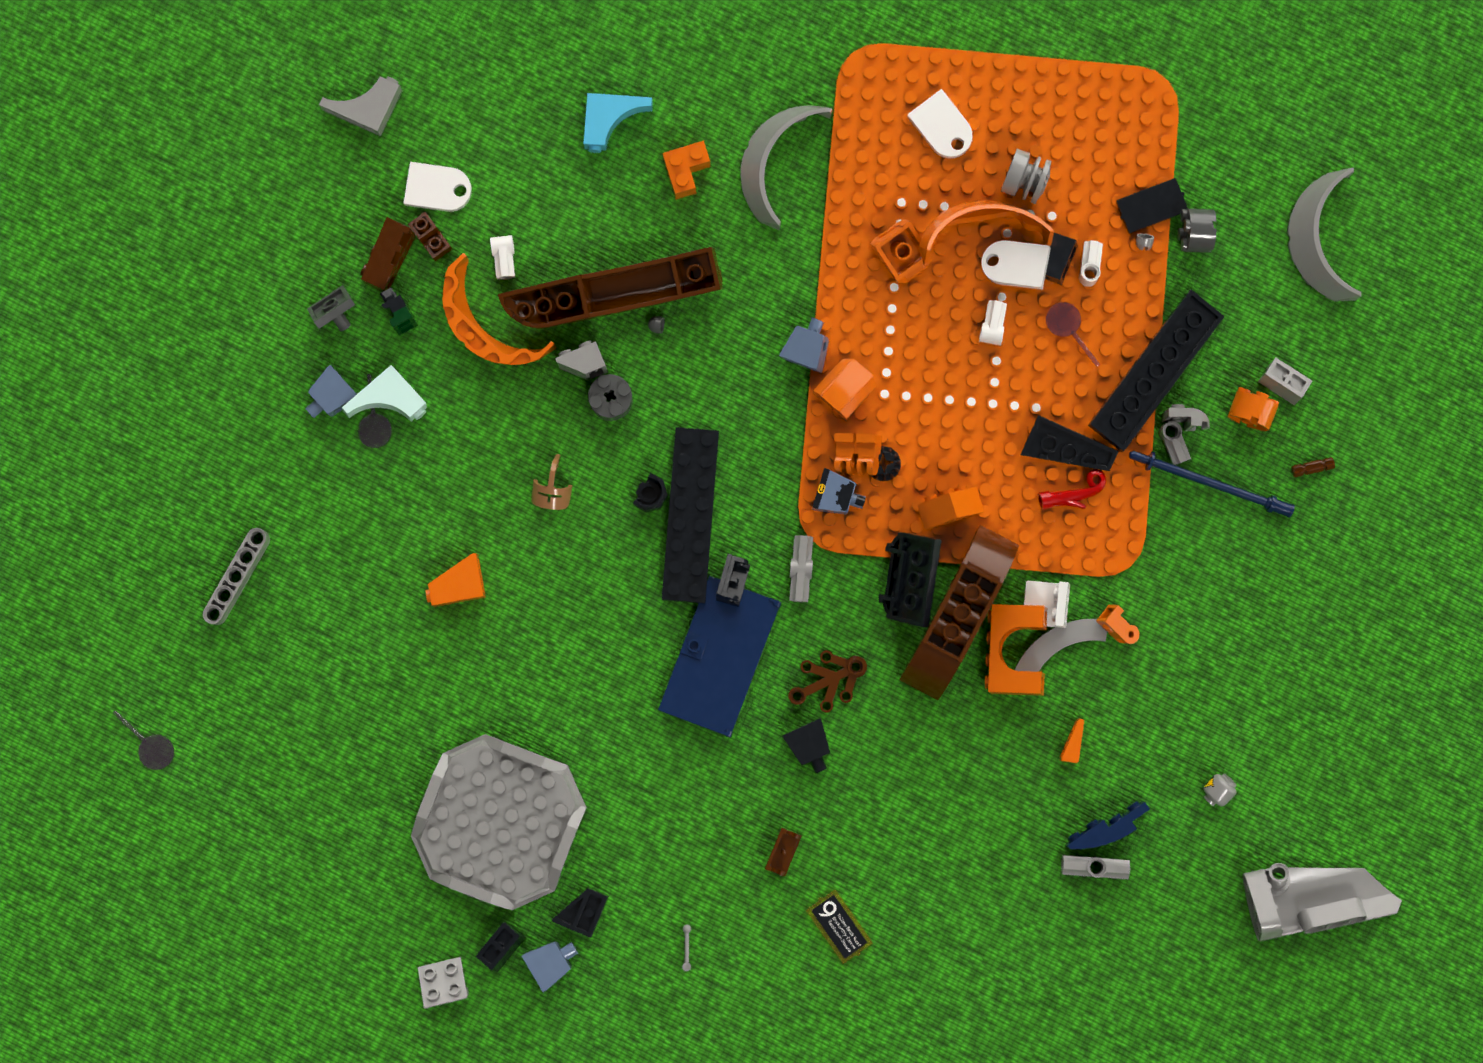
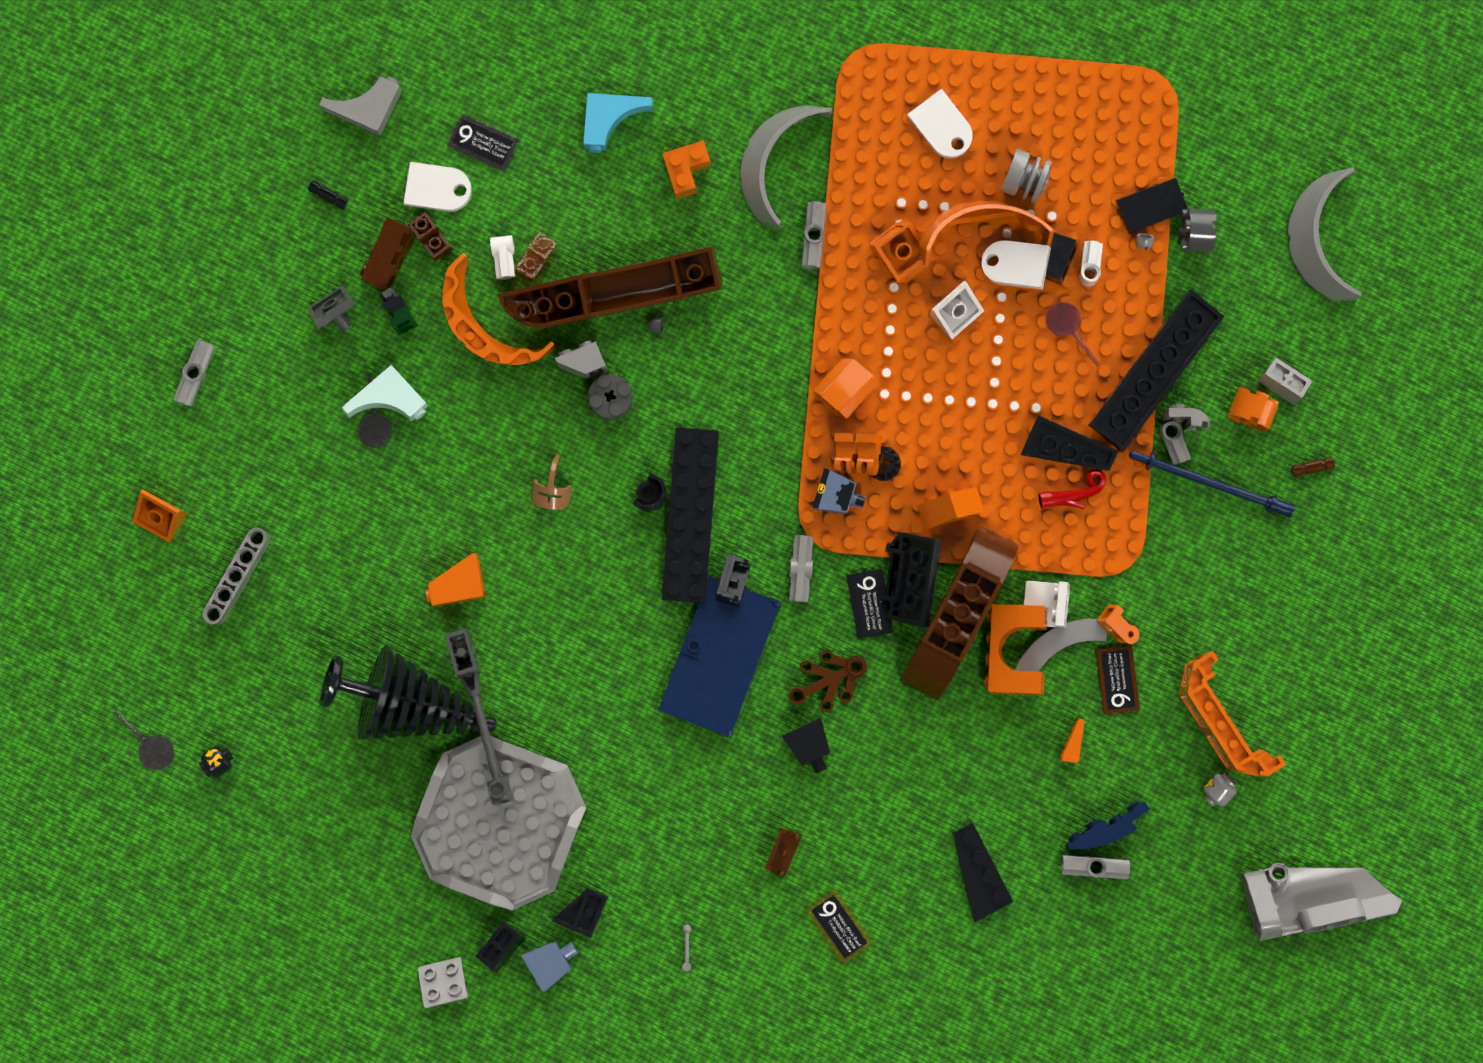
sand blue torso [305,365,357,418] -> none
sand blue torso [779,318,829,373] -> none
white piece [979,300,1007,346] -> none
none -> orange slope [132,490,187,543]
none -> light grey piece [173,340,216,407]
none -> black head [199,745,234,778]
none -> black axle [308,181,348,209]
none -> black plant [319,646,496,740]
none -> dark grey bar [445,628,514,805]
none -> piece [447,114,519,172]
none -> clear orange slope [515,232,557,282]
none -> light grey piece [802,201,826,269]
none -> black piece [847,569,893,639]
none -> white slope [930,281,984,339]
none -> black wing [953,823,1013,922]
none -> piece [1096,645,1140,714]
none -> orange windscreen [1179,651,1286,777]

